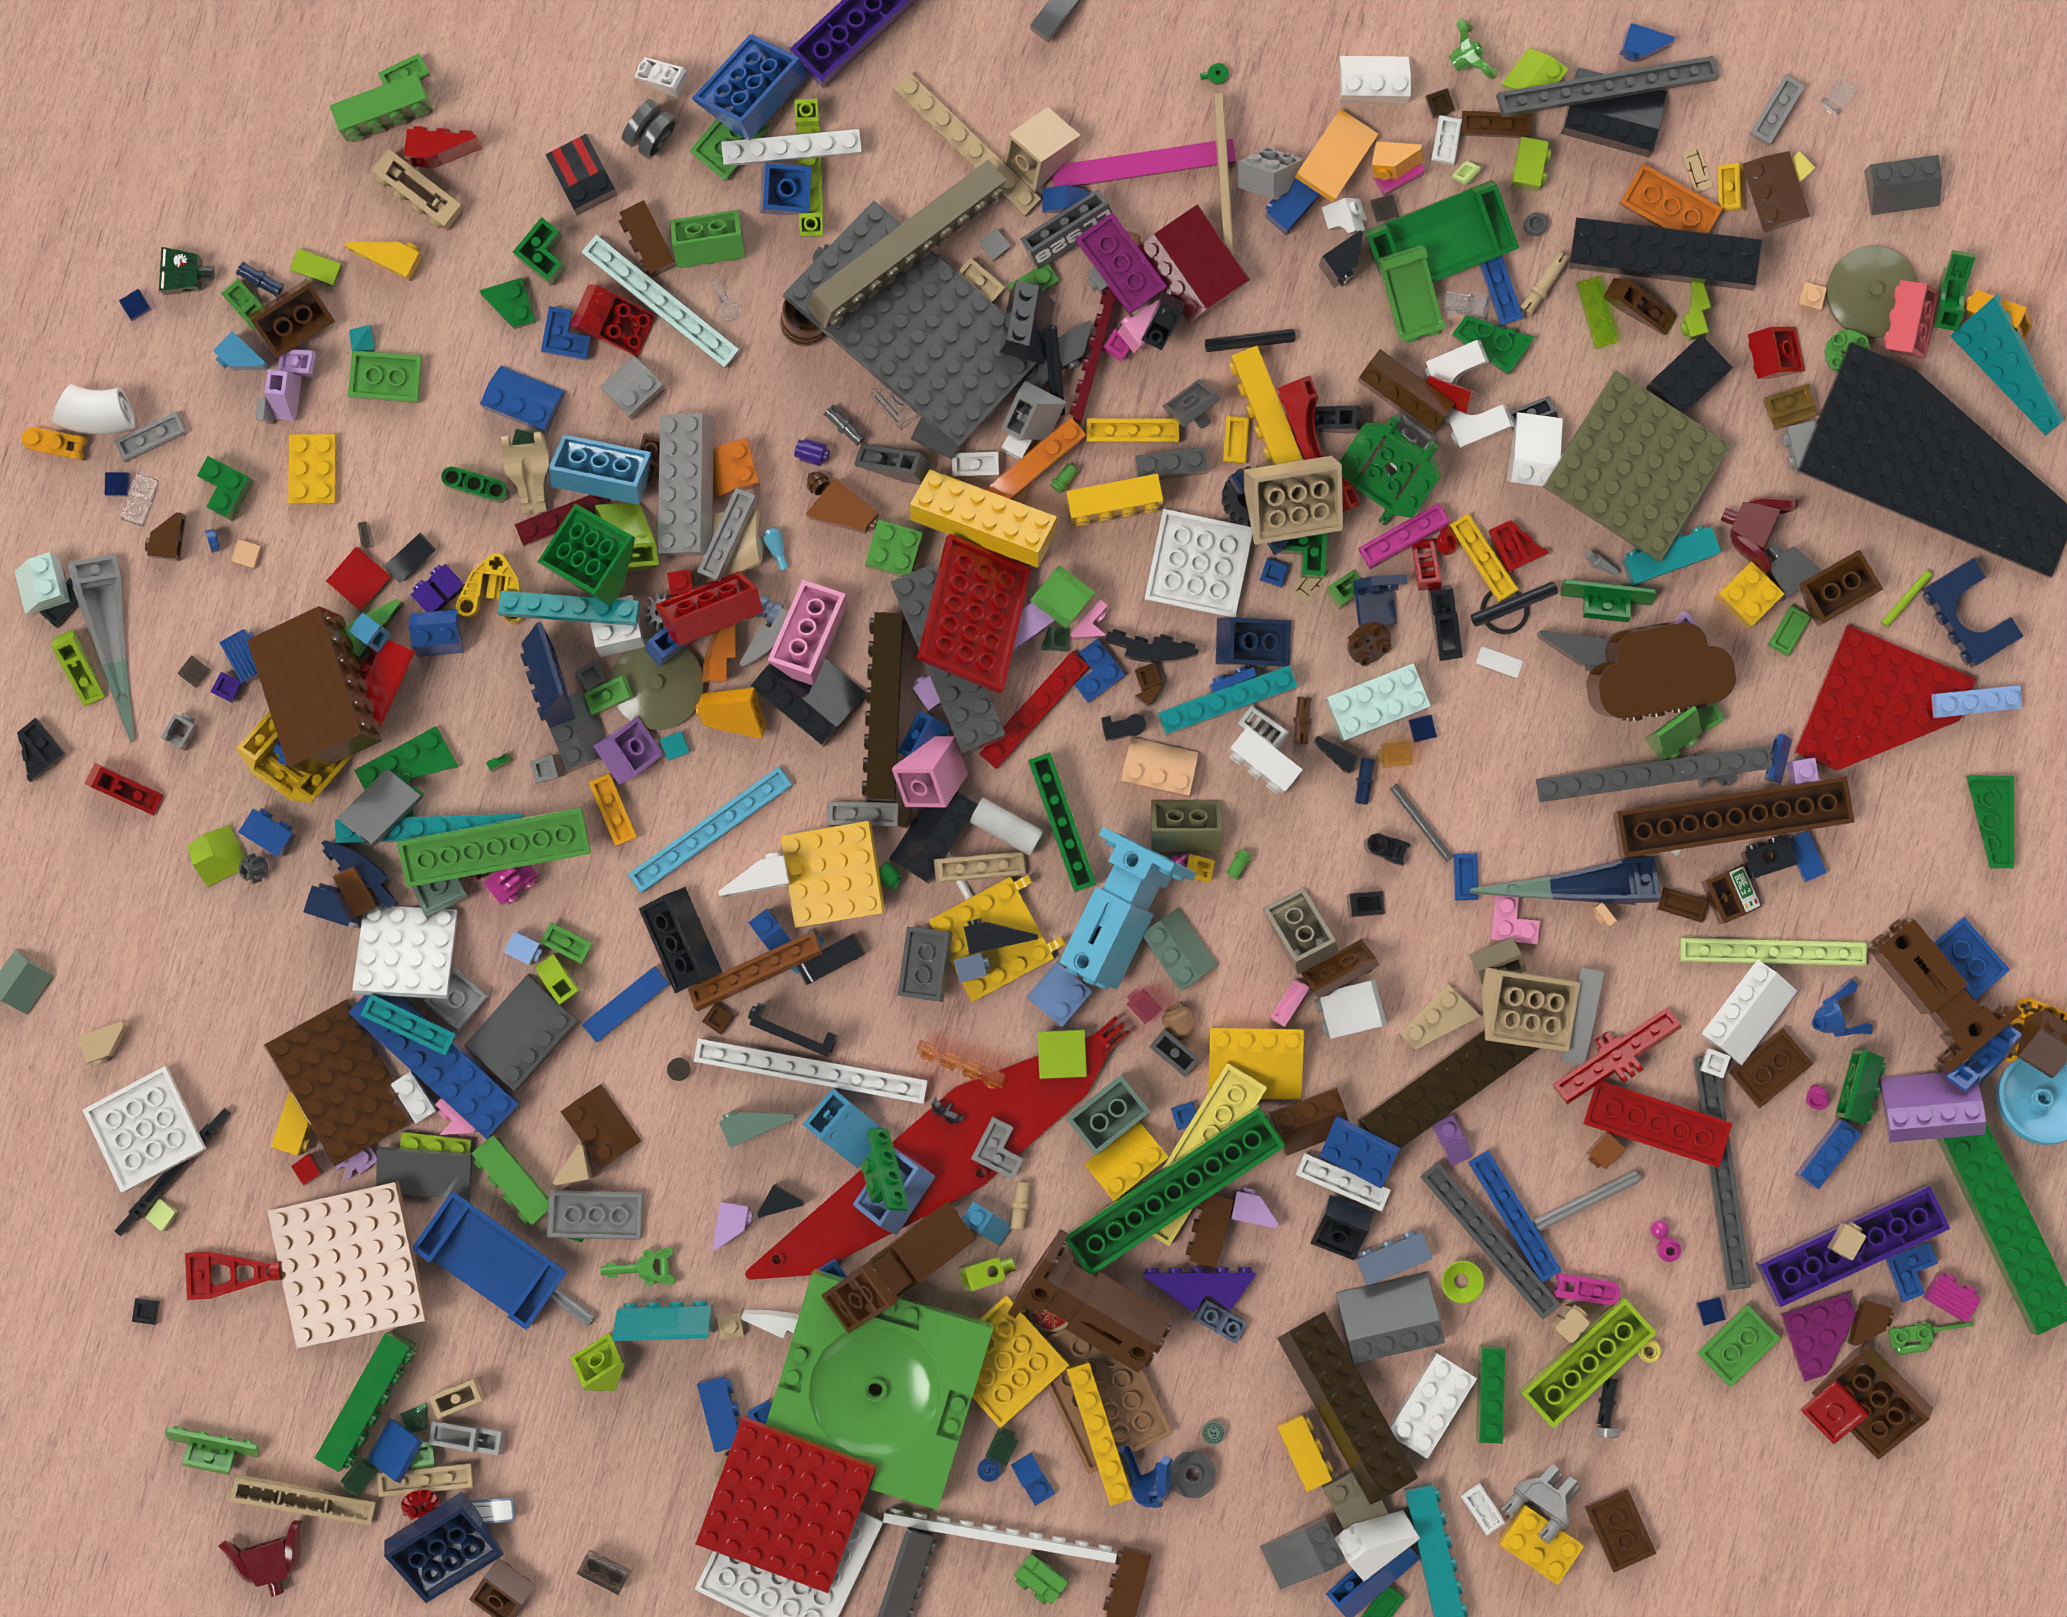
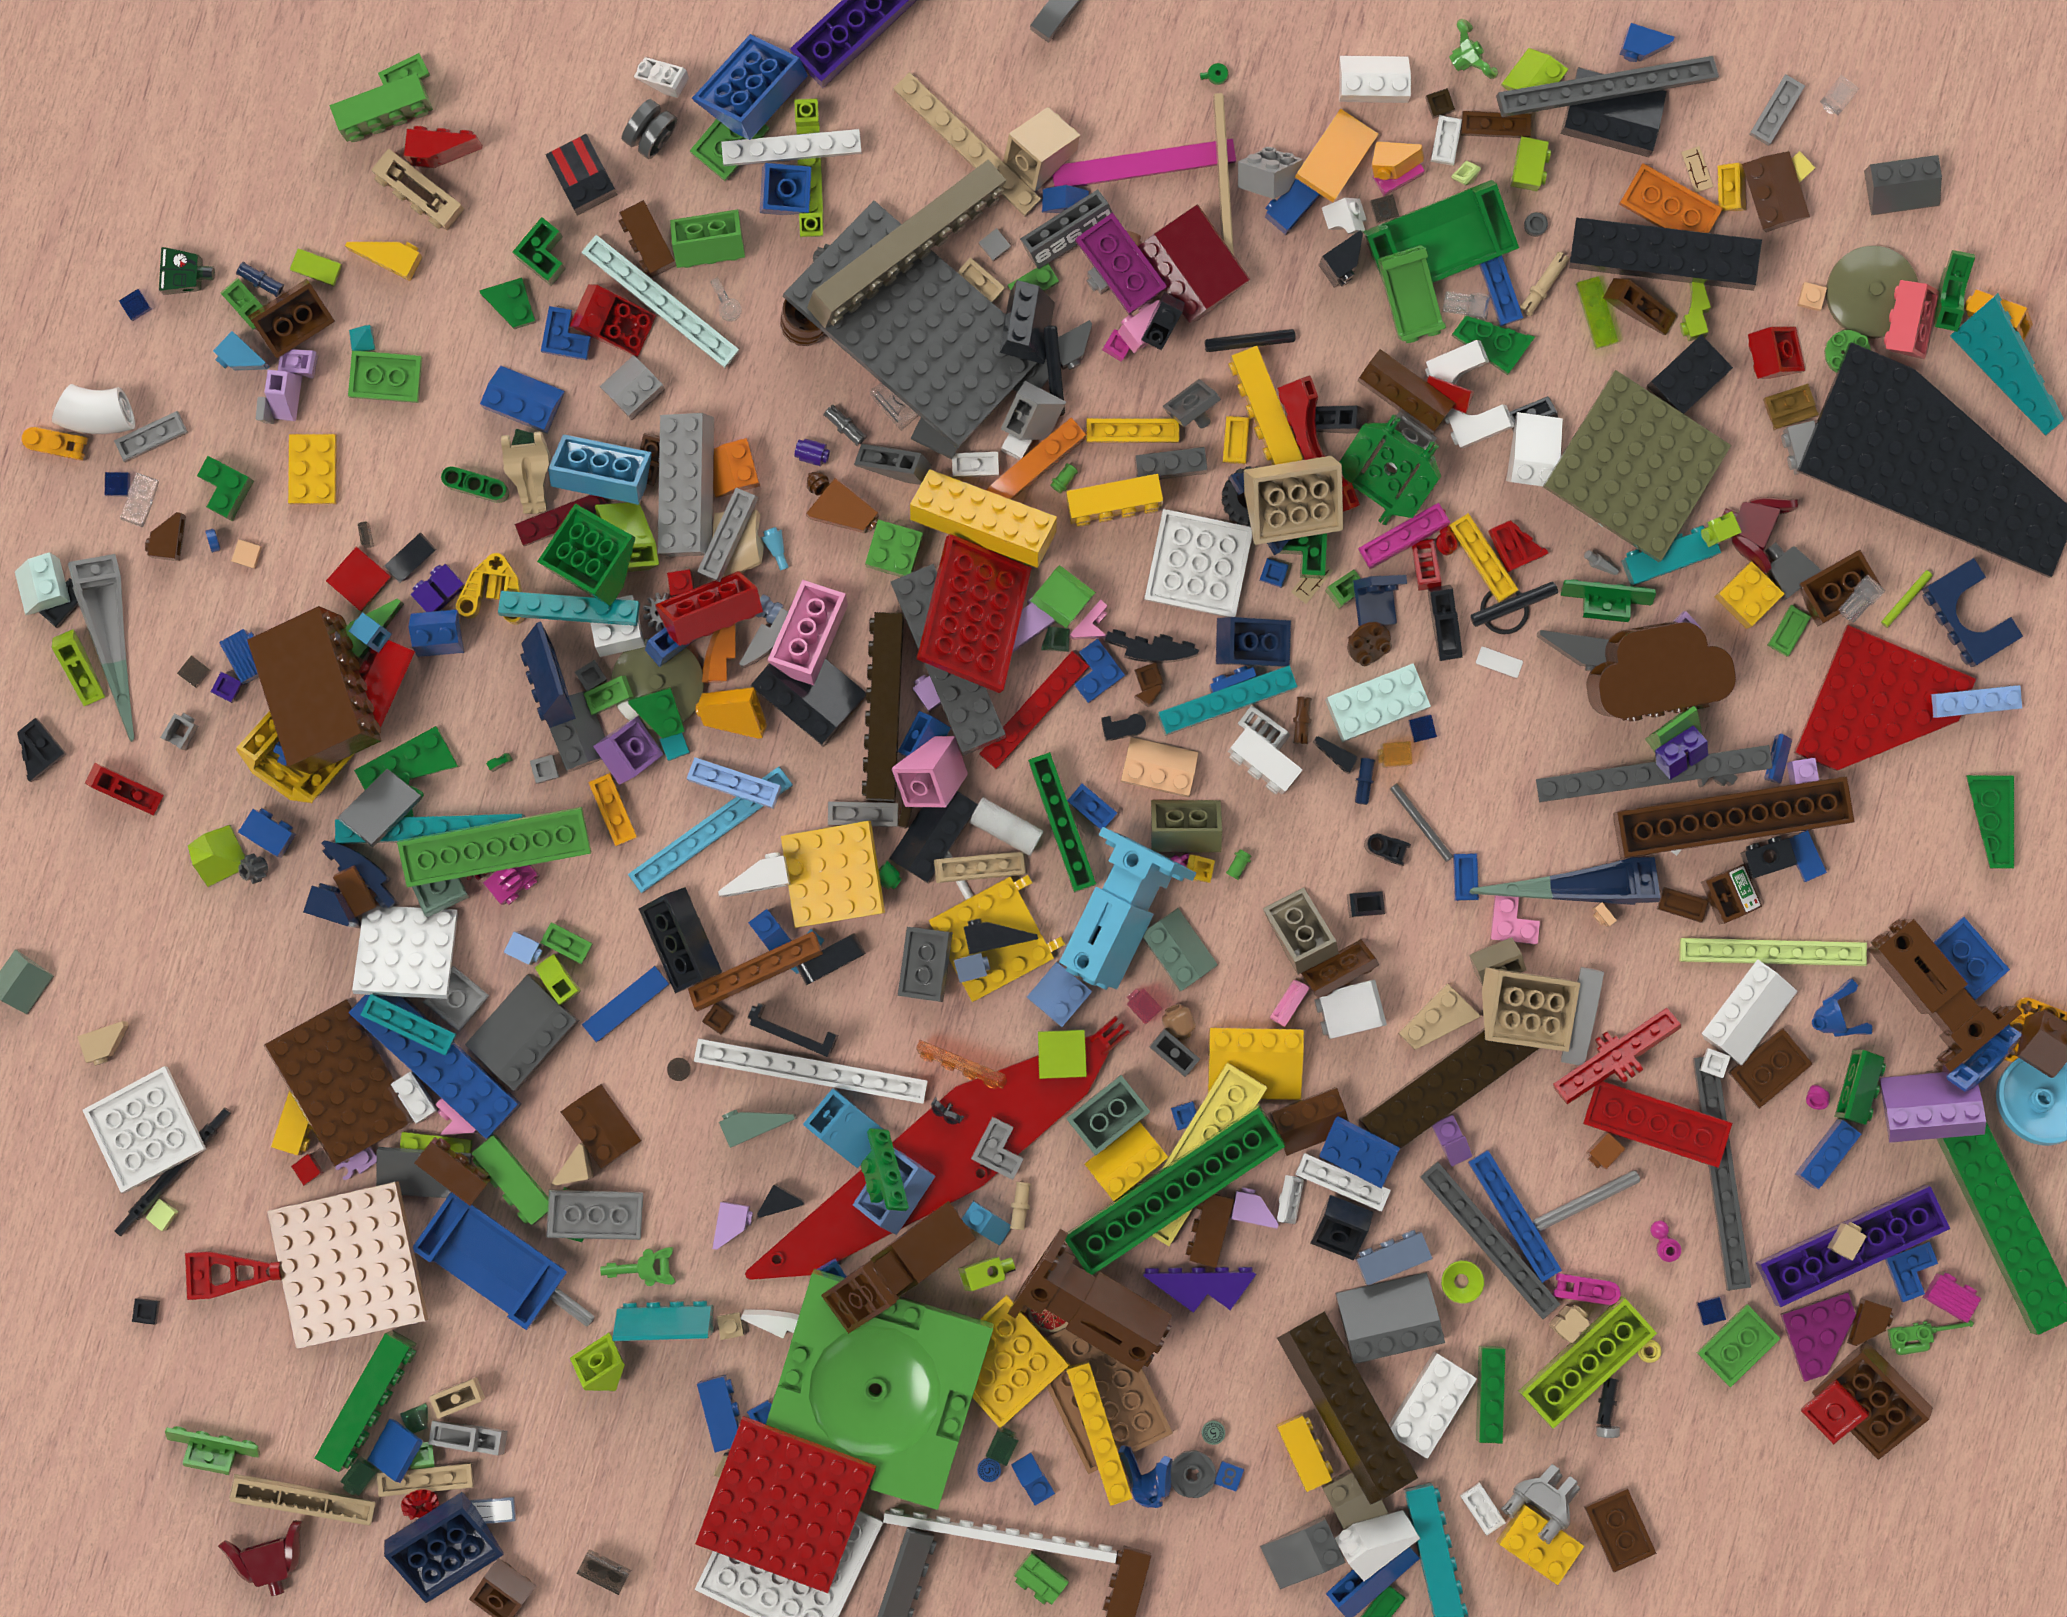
dark red plate [1069,288,1116,424] -> none
sand blue slope [1193,1299,1248,1343] -> none
bright green plate [1697,702,1725,732] -> none
none -> reddish brown brick [414,1137,490,1206]
none -> green wing [628,687,685,739]
none -> light blue plate [686,757,782,809]
none -> blue plate [1067,783,1117,830]
none -> blue tile [1214,1461,1244,1492]
none -> white plate [1277,1175,1304,1224]
none -> dark purple piece [1655,726,1708,780]
none -> lime brick [1701,511,1742,547]
none -> clear piece [1838,575,1885,623]

